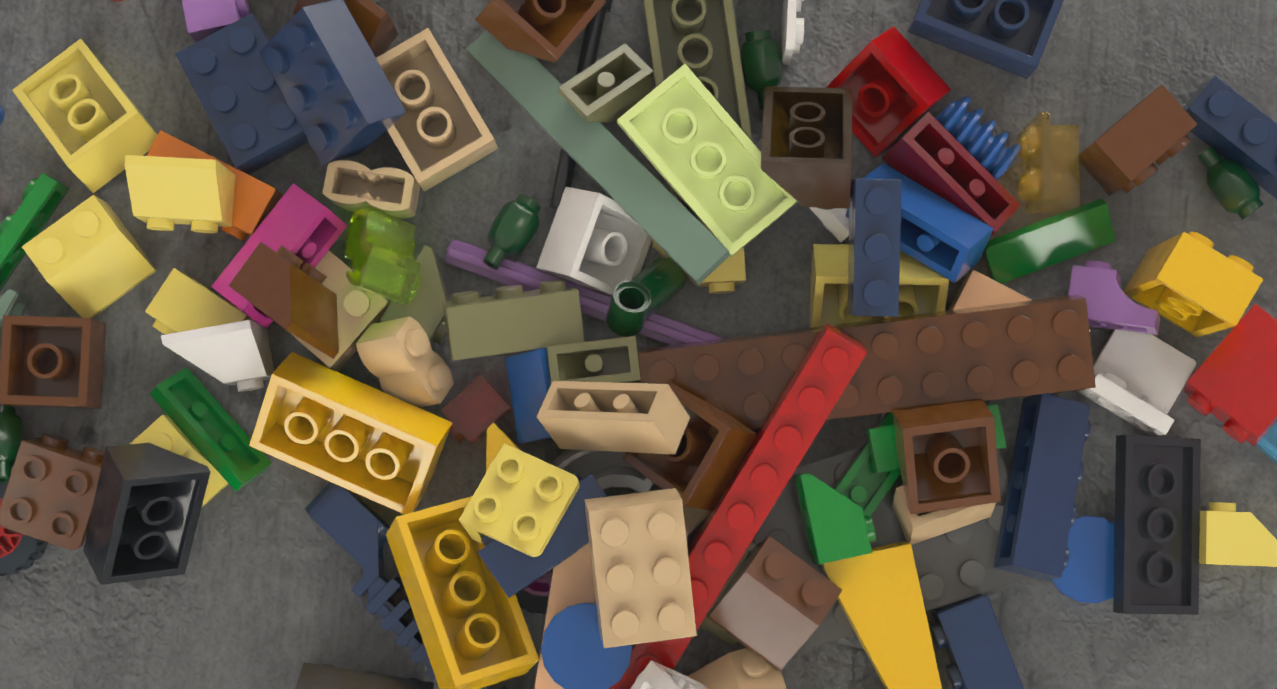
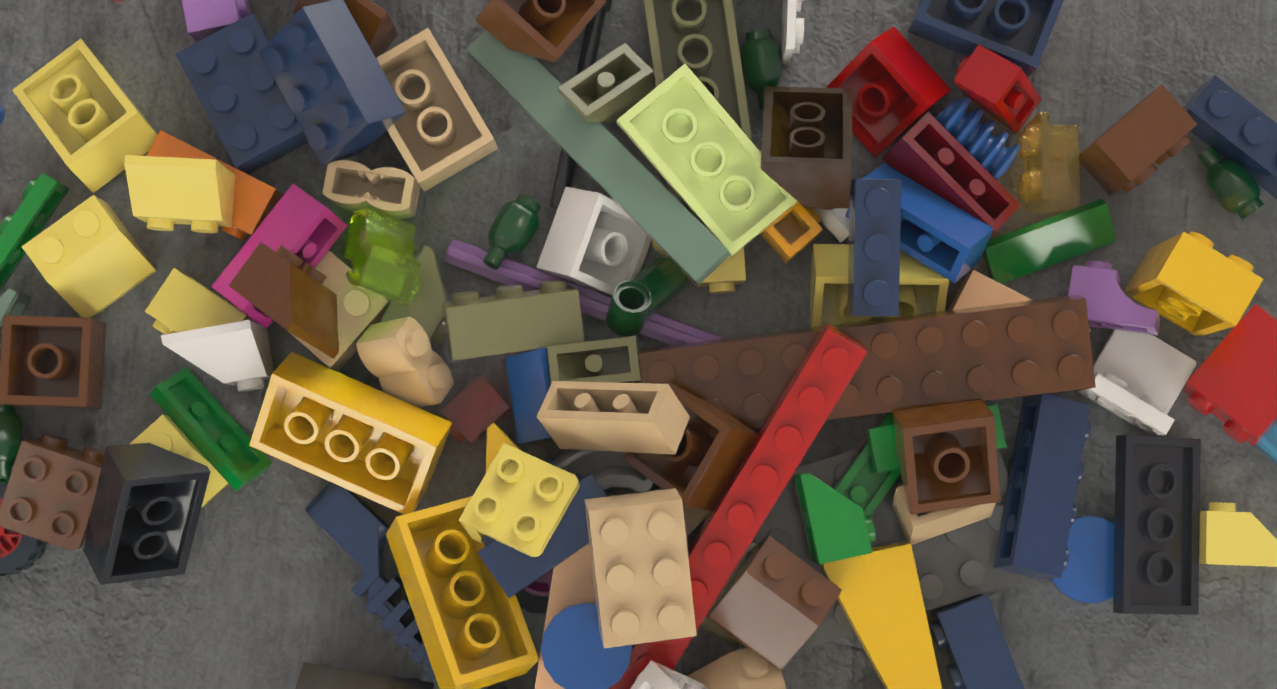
none -> light orange brick [760,202,823,264]
none -> red slope [954,44,1041,134]

